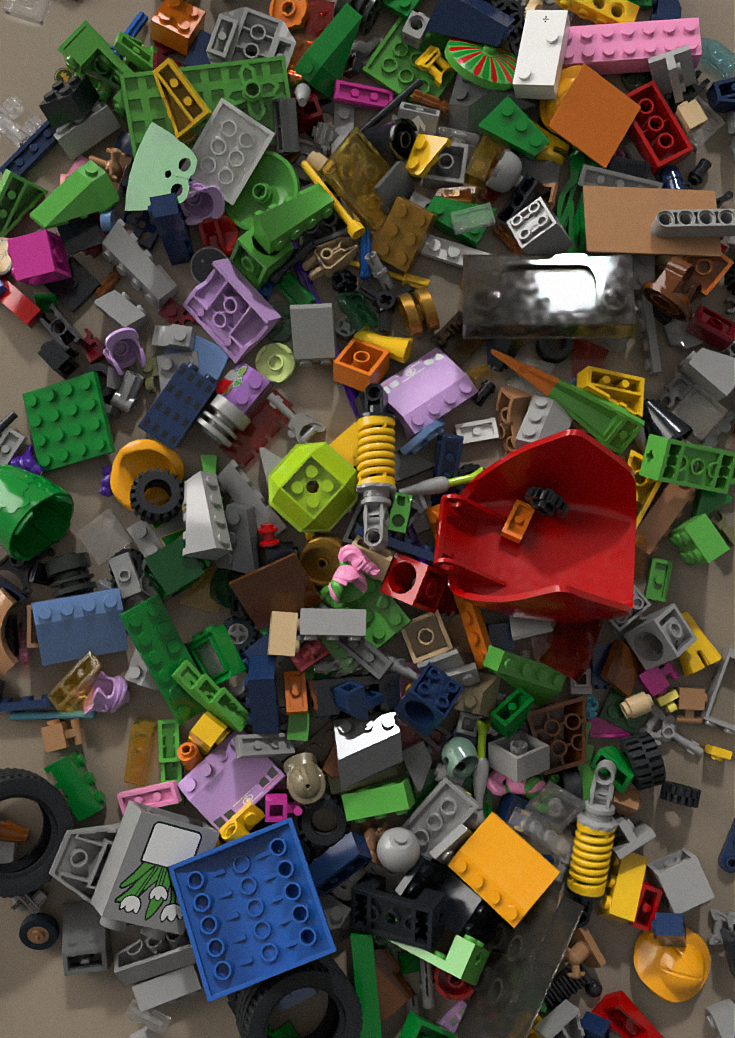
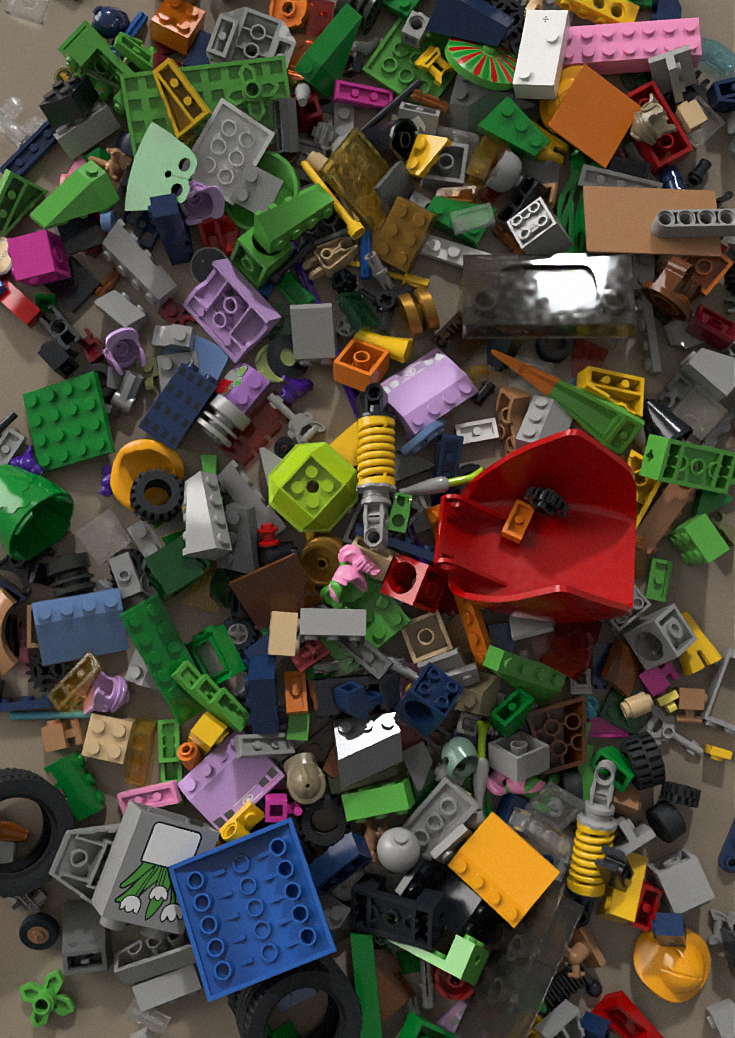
none -> bright green plant [19,969,76,1028]
none -> black gear [25,650,73,693]
none -> tan brick [82,711,138,764]
none -> green slope [83,147,111,168]
none -> dark blue helmet [91,5,130,46]
none -> light grey plate [229,162,284,213]
none -> black gear [266,334,308,379]
none -> black tile [274,437,295,458]
none -> dark purple animal [279,375,314,404]
none -> black piece [595,844,634,893]
none -> dark tan helmet [630,93,677,145]
none -> black tyre [646,800,687,843]

